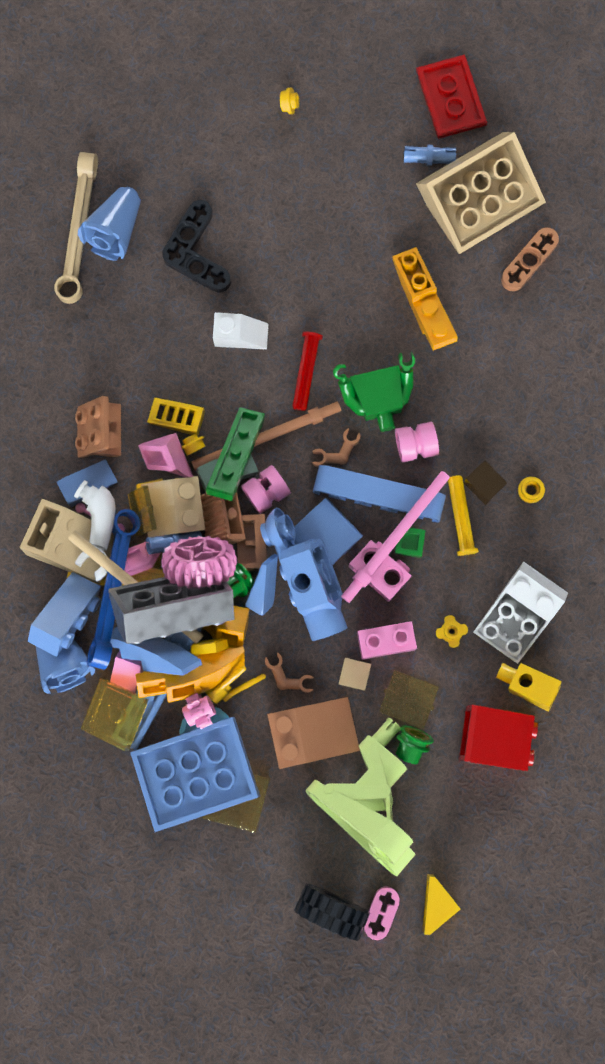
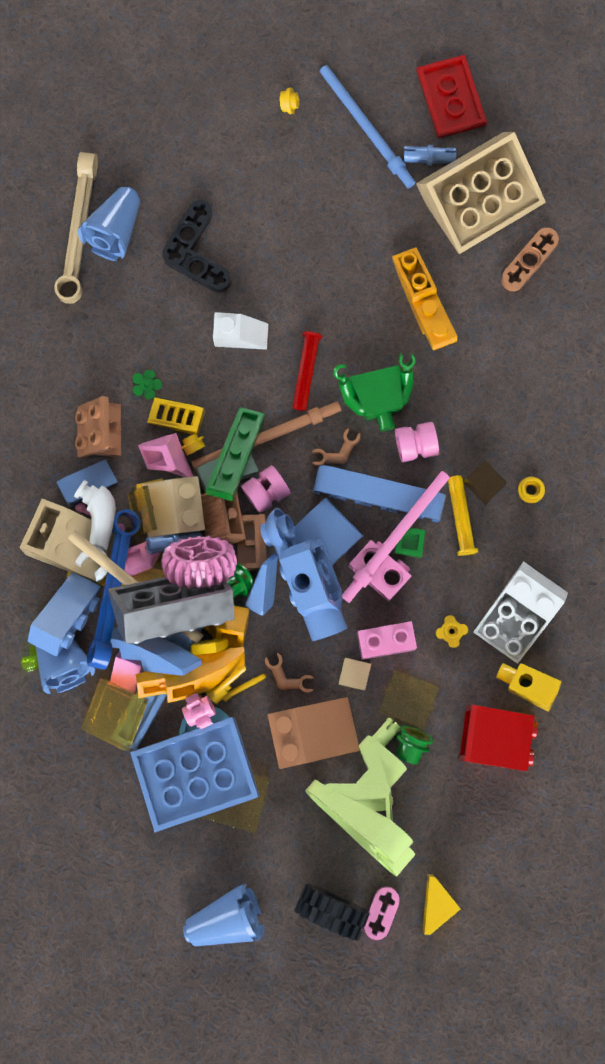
none -> clear neon green hand [21,644,39,672]
none -> green plant [132,370,162,400]
none -> medium blue cone [183,884,265,946]
none -> medium blue bar [319,65,416,189]

